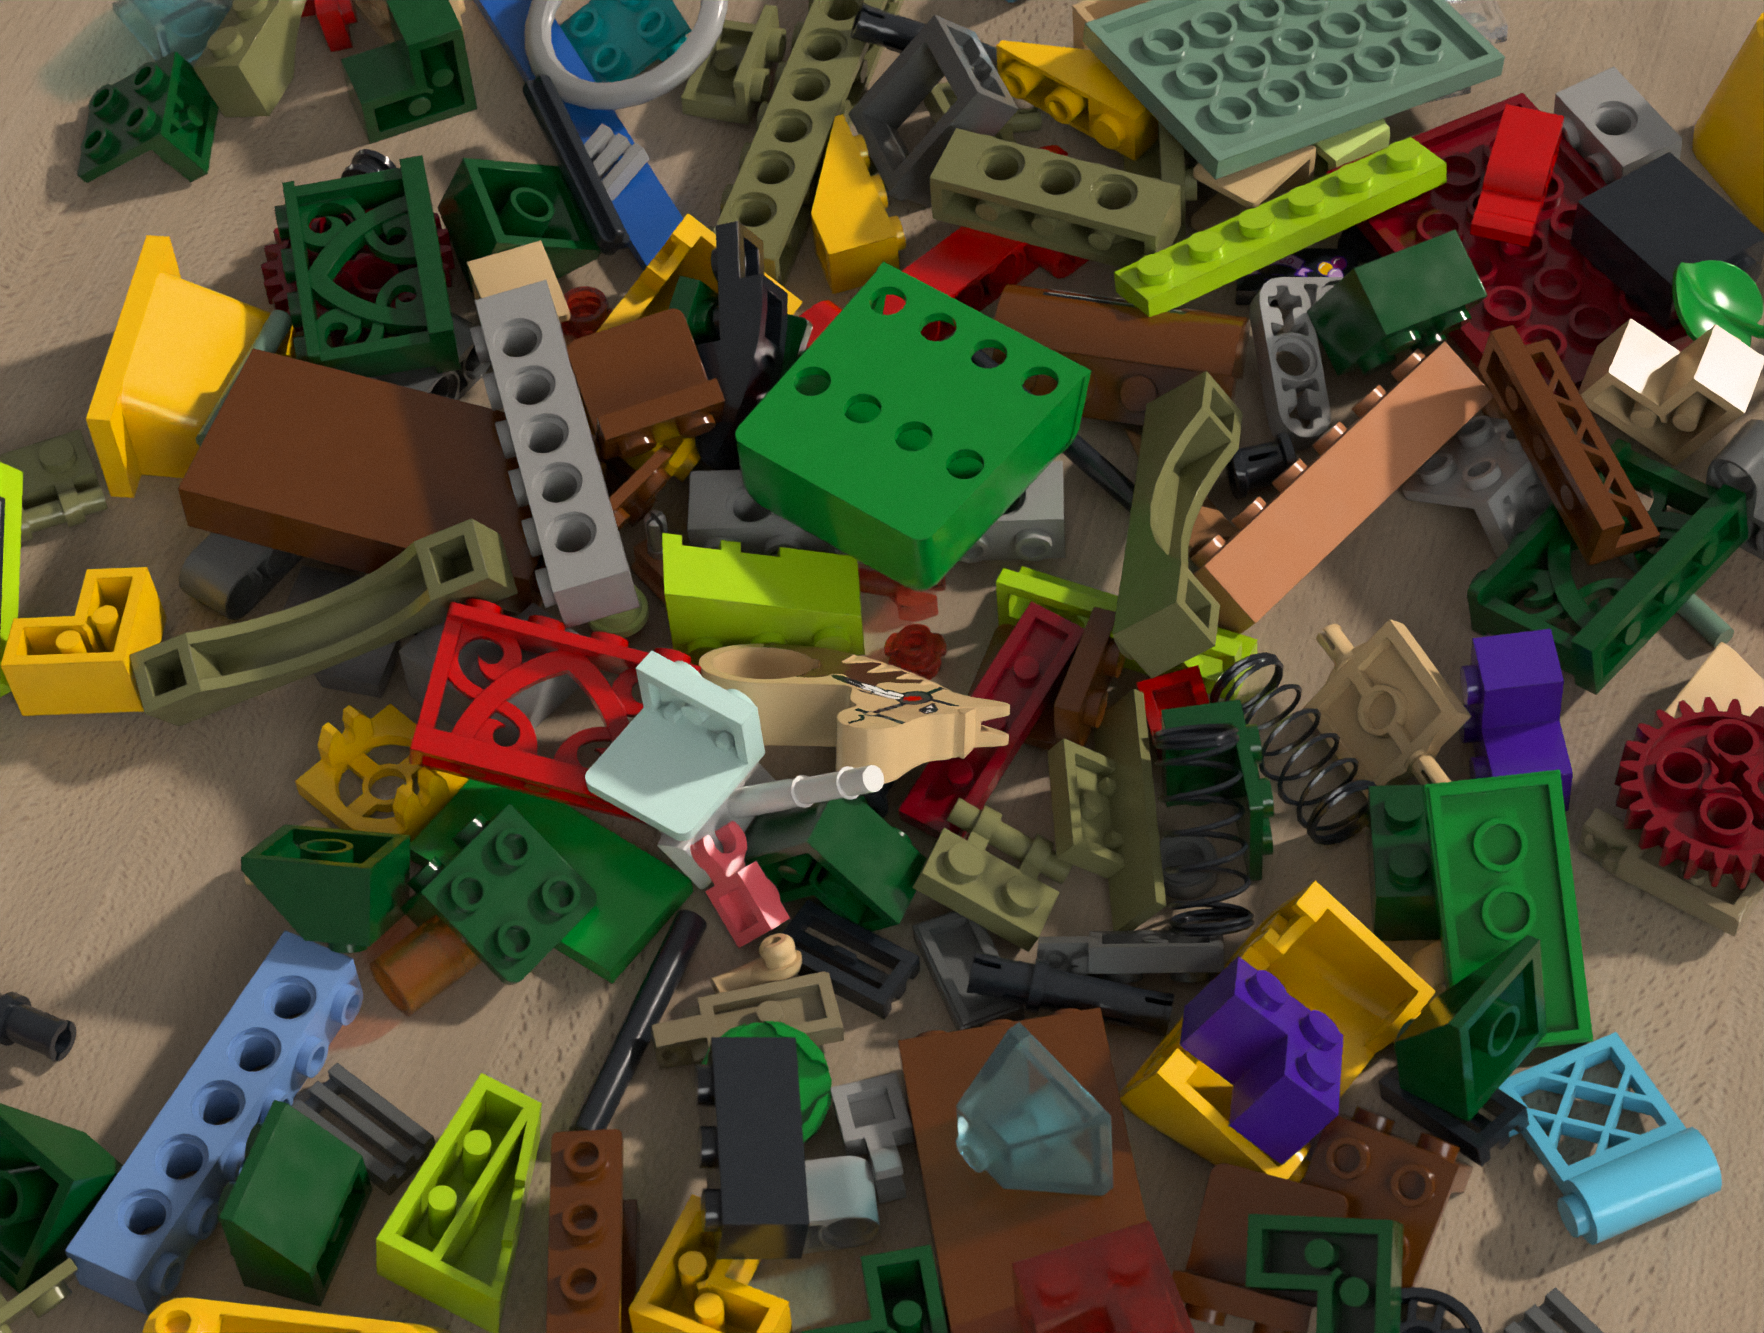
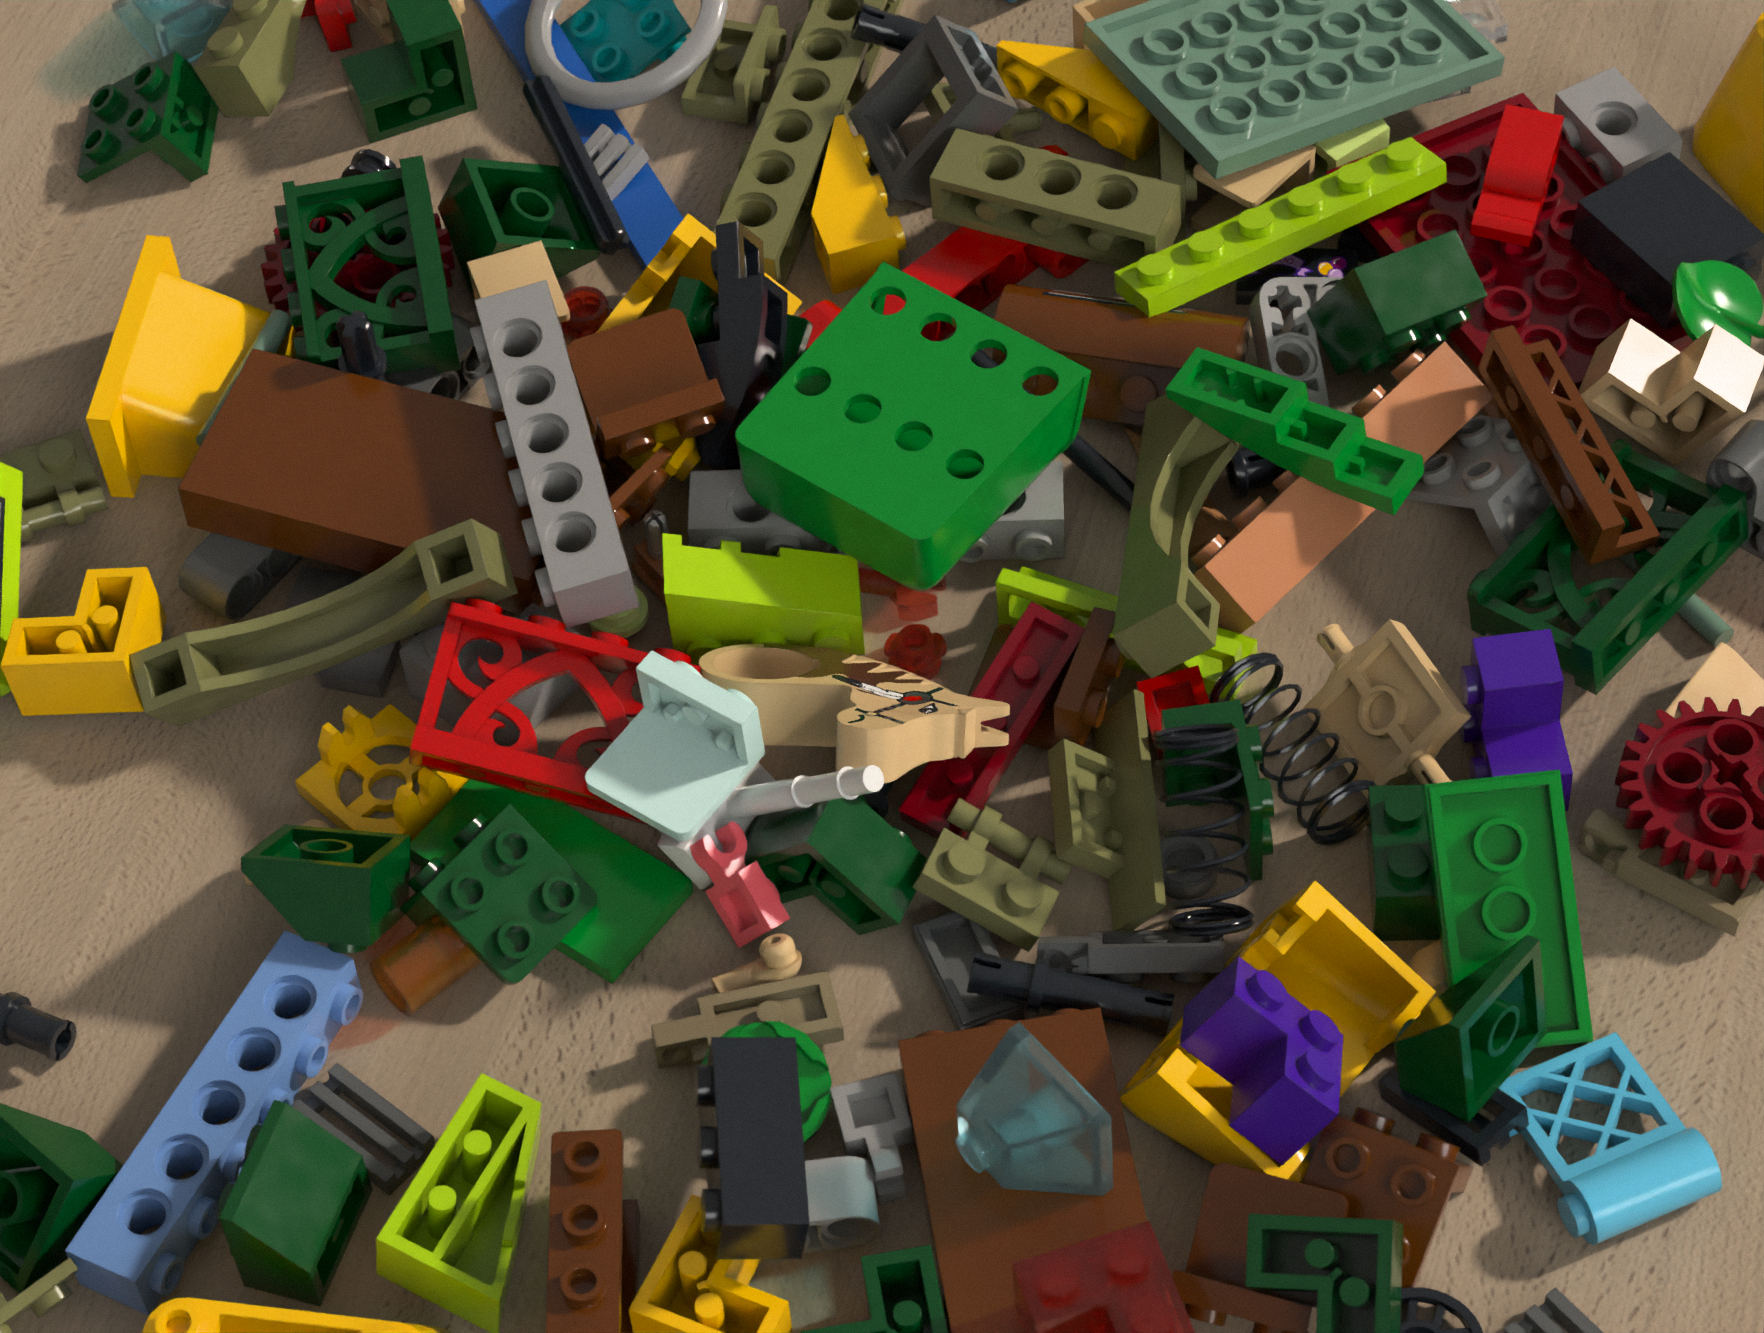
black piece [569,910,707,1131] -> none
black tile [782,900,921,1019] -> none
none -> black axle [336,310,388,382]
none -> green slope [1165,347,1424,516]

